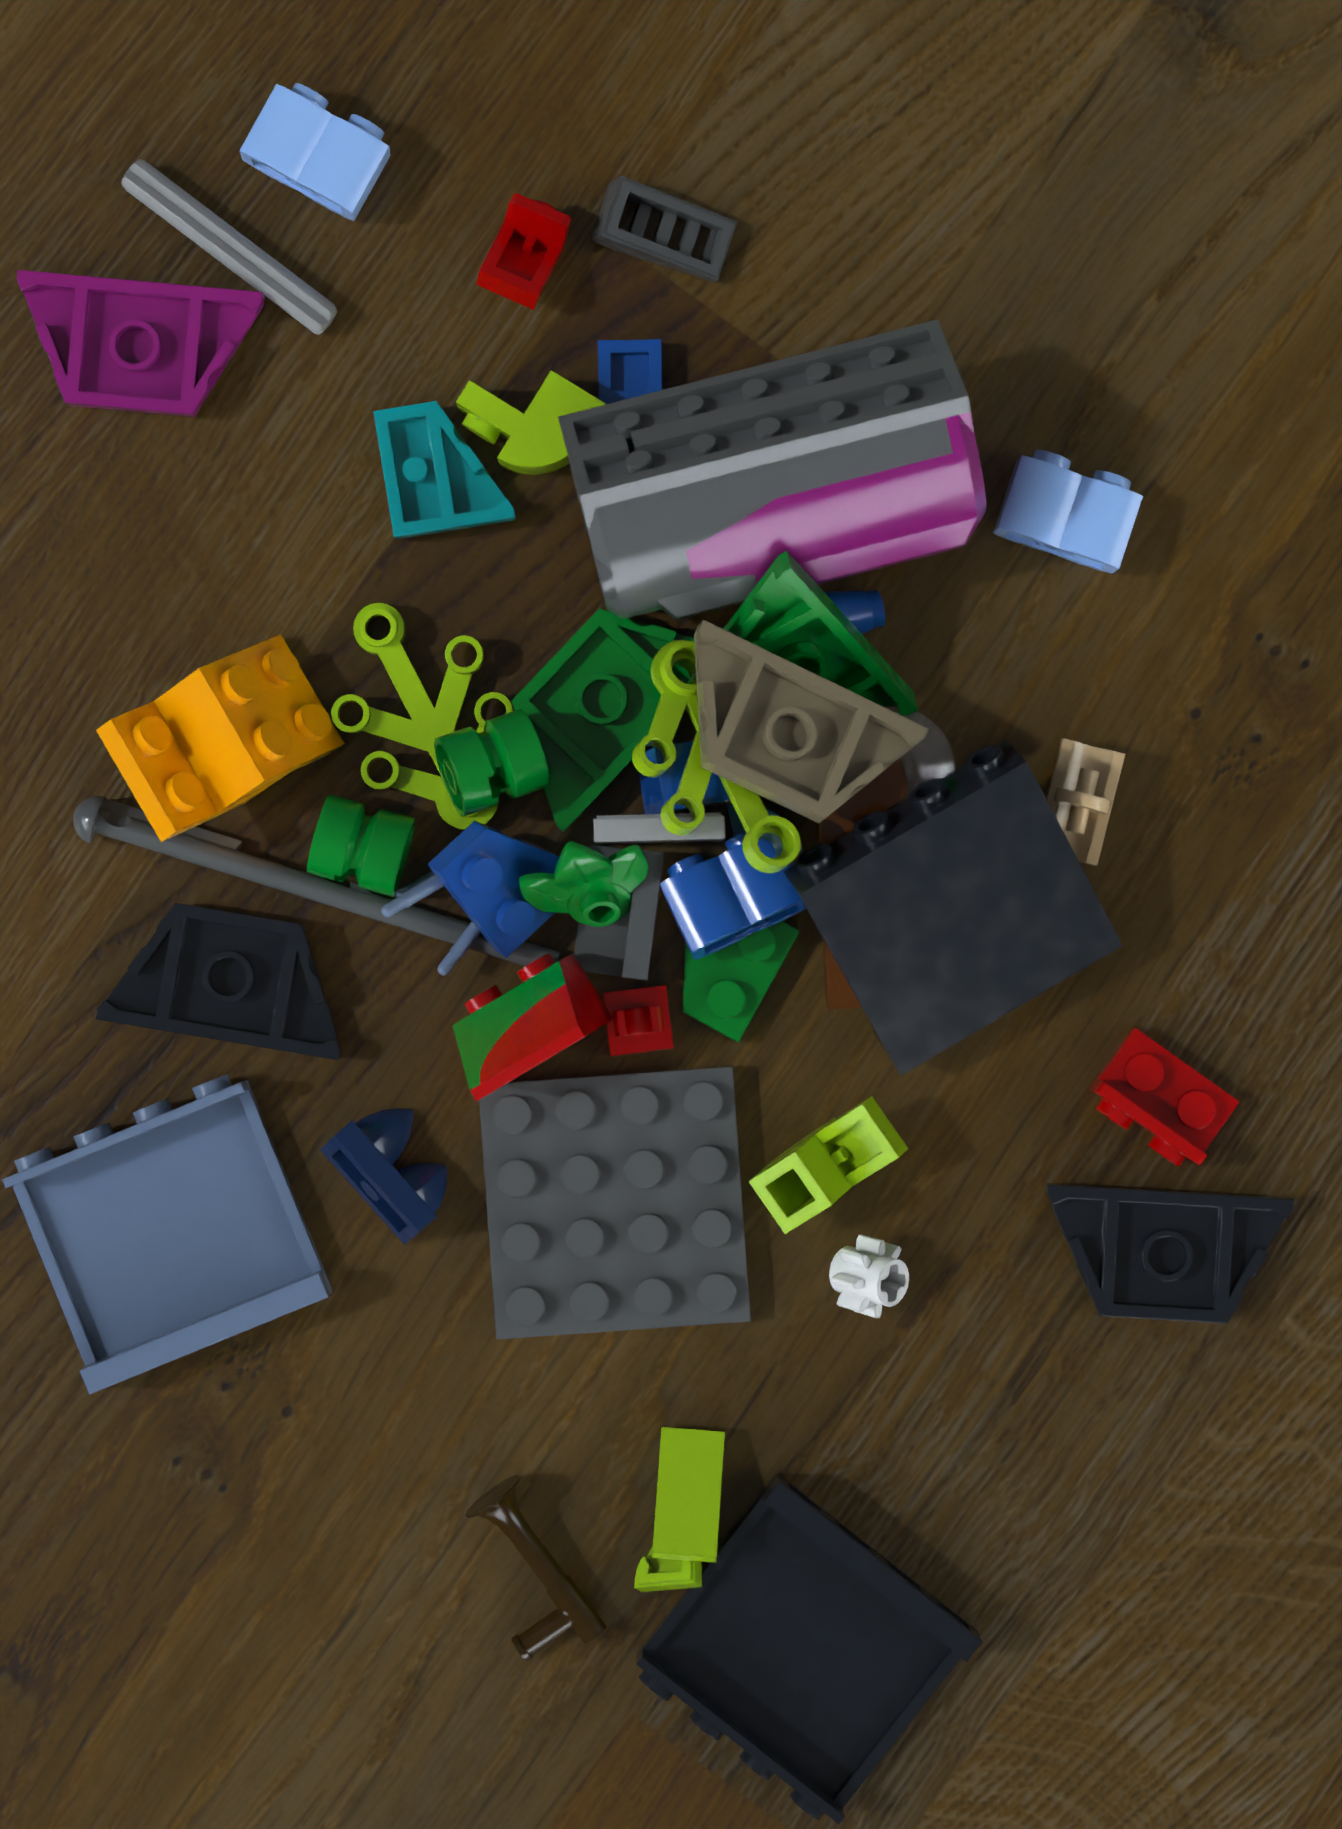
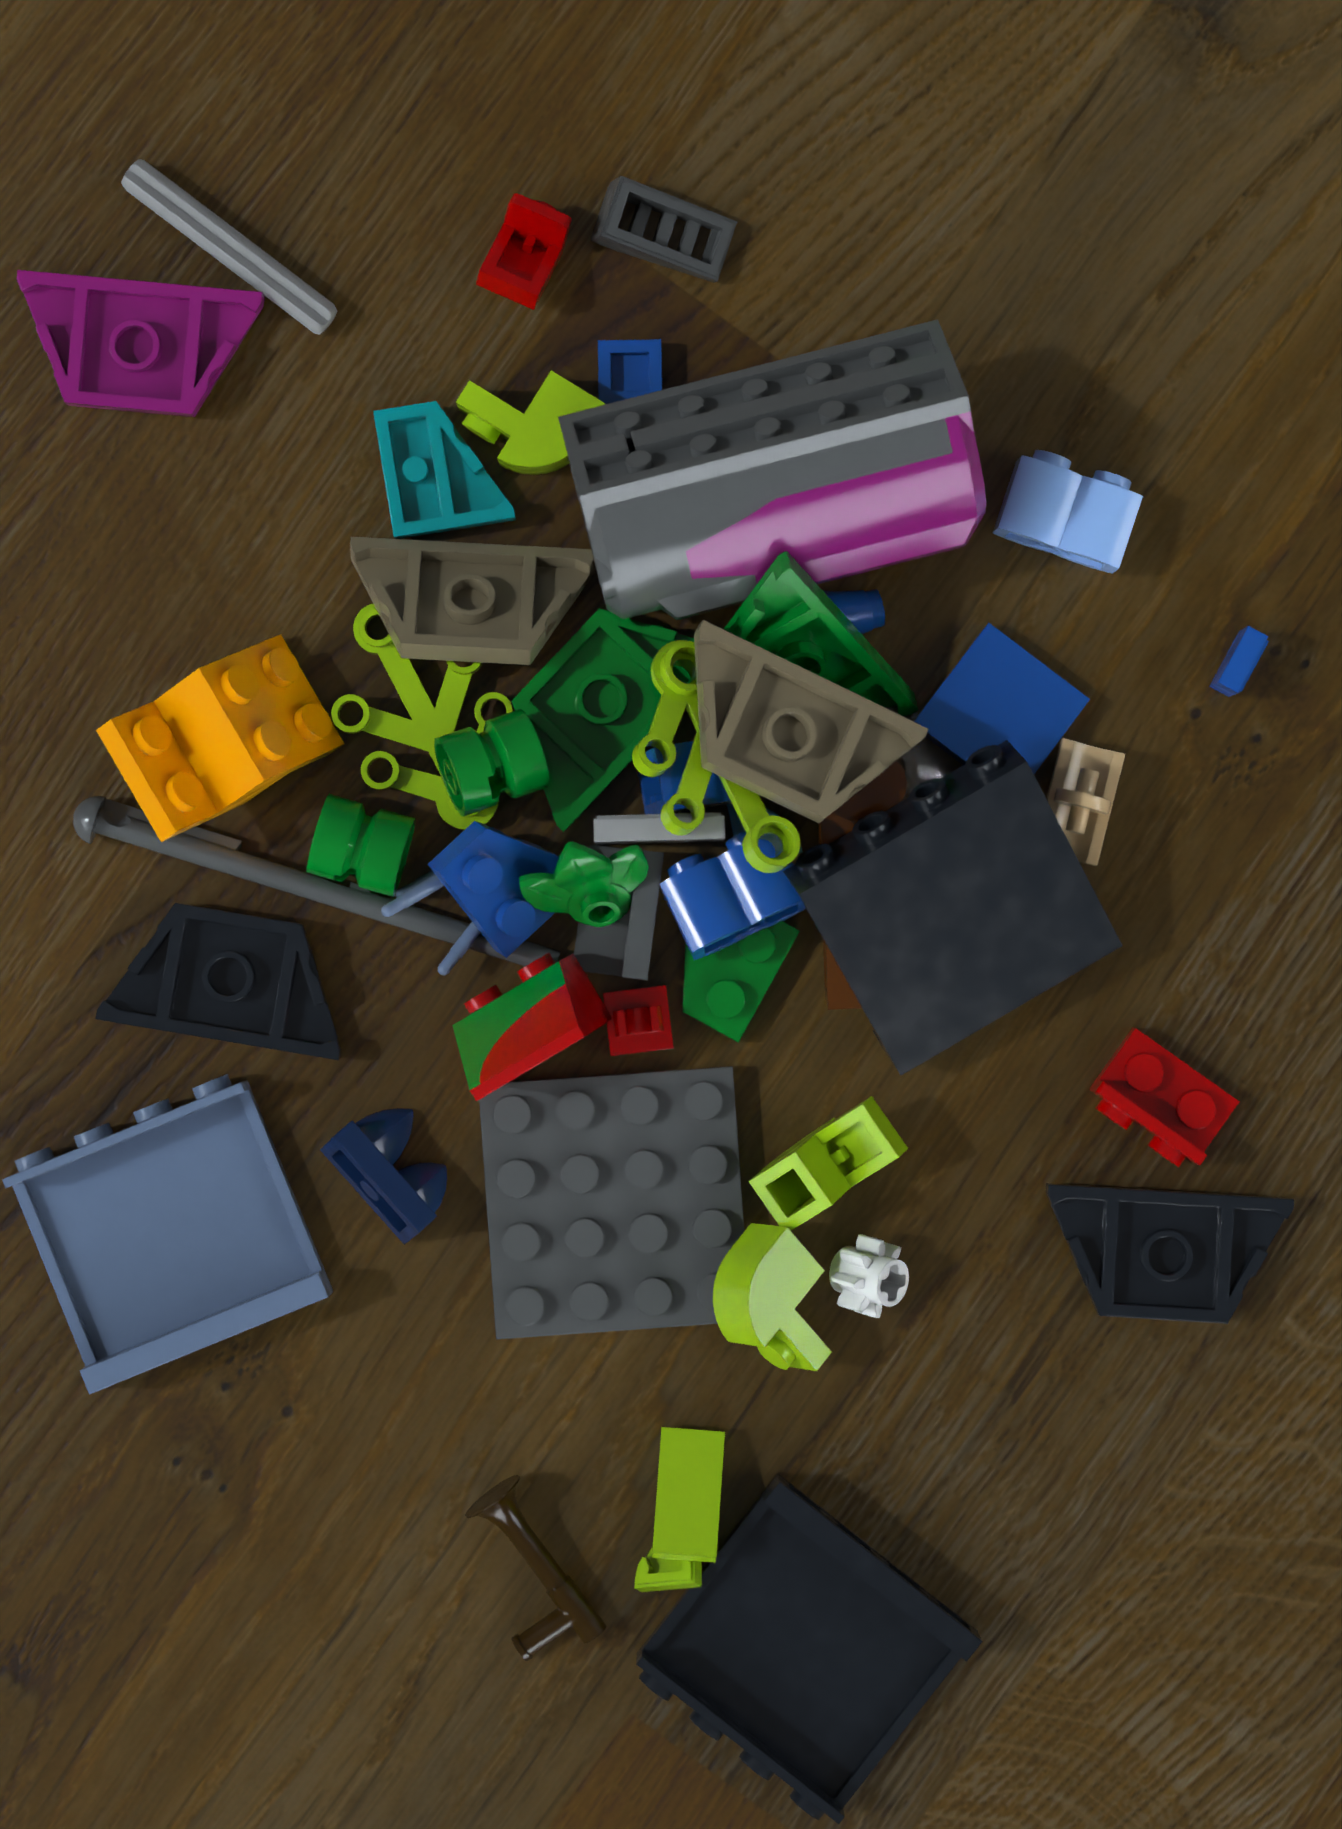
light blue brick [239,83,391,221] -> none
none -> dark tan wing [350,537,595,665]
none -> lime brick [713,1223,832,1371]
none -> blue tile [914,623,1090,774]
none -> blue tile [1209,626,1269,697]

